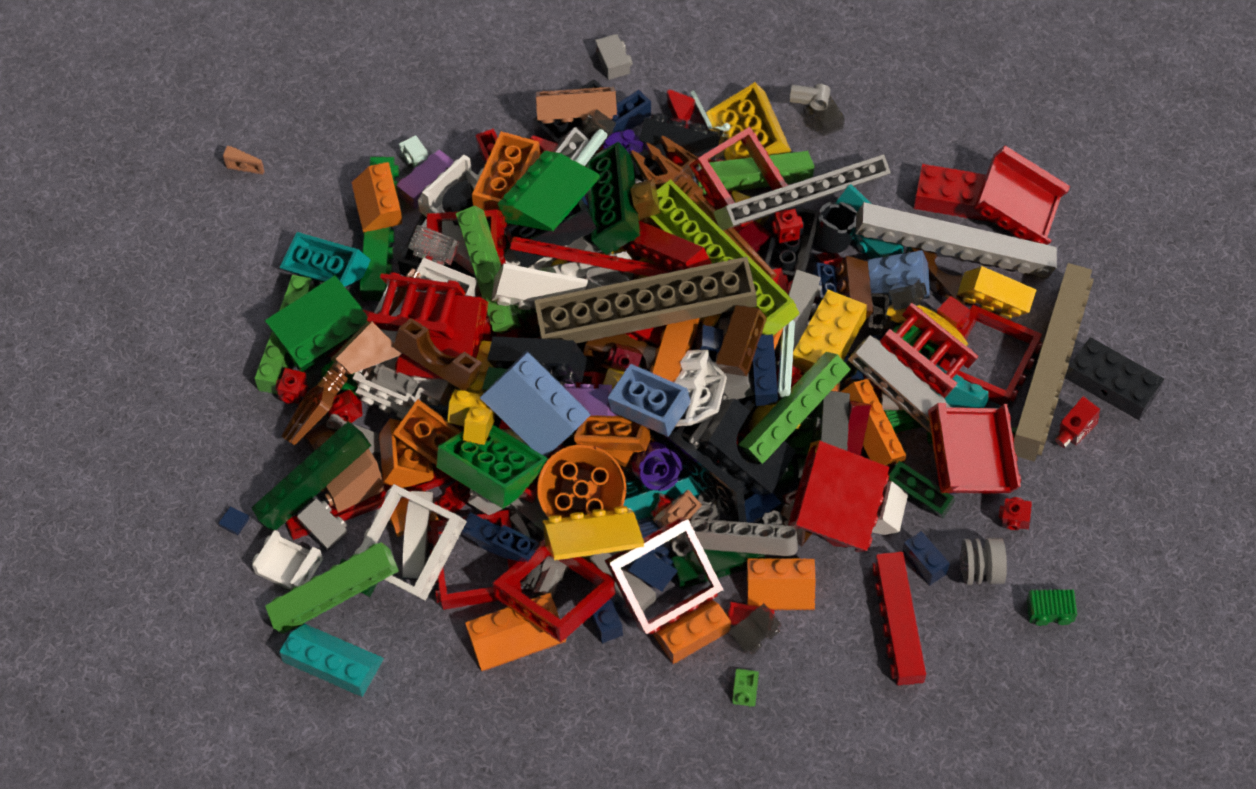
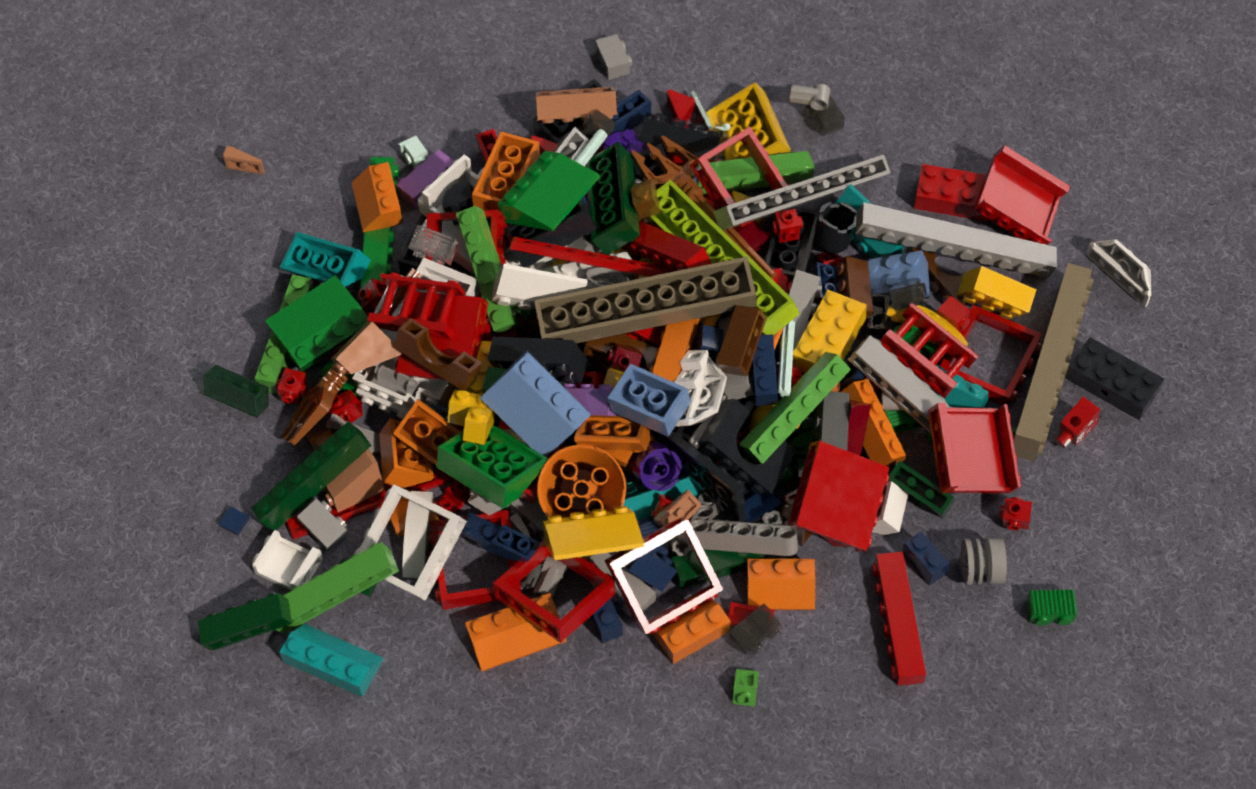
none -> dark green brick [198,593,292,651]
none -> clear green brick [203,364,269,418]
none -> red brick [357,278,388,312]
none -> white wedge [1086,239,1151,308]

